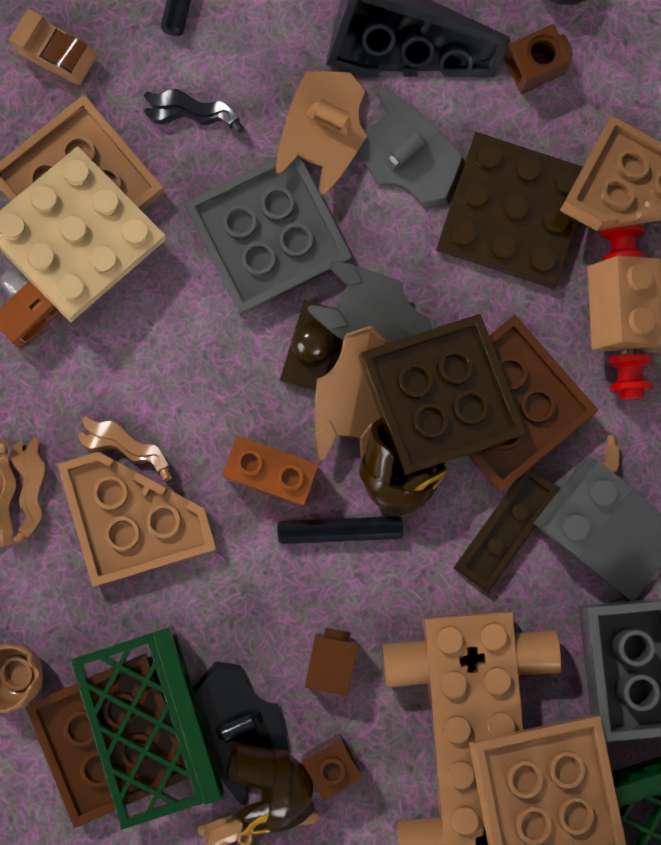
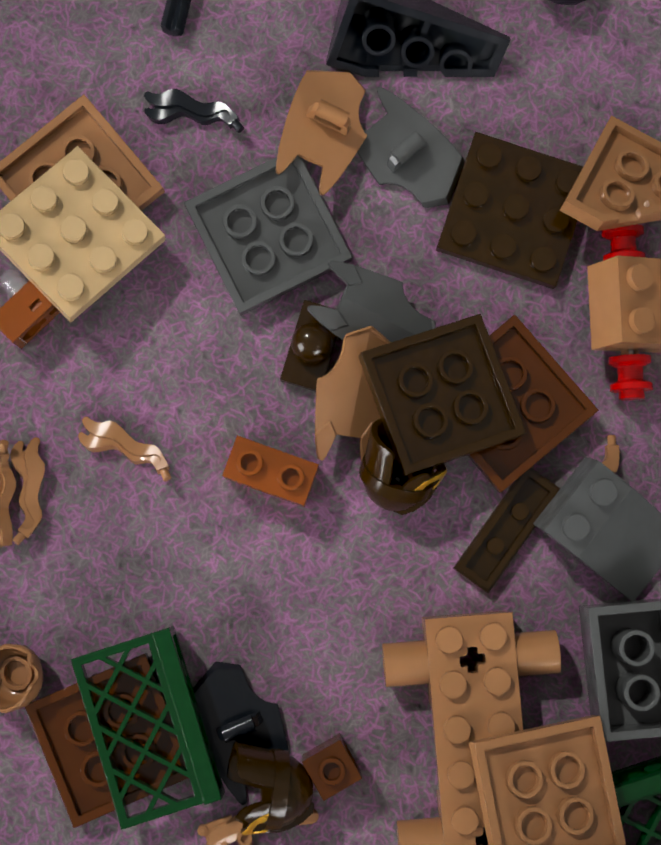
medium nougat leg [9,8,97,85] -> none
medium nougat plate [57,452,218,587] -> none
black axle [277,516,403,544] -> none
reddish brown brick [305,627,358,696] -> none
reddish brown brick [503,24,573,94] -> none

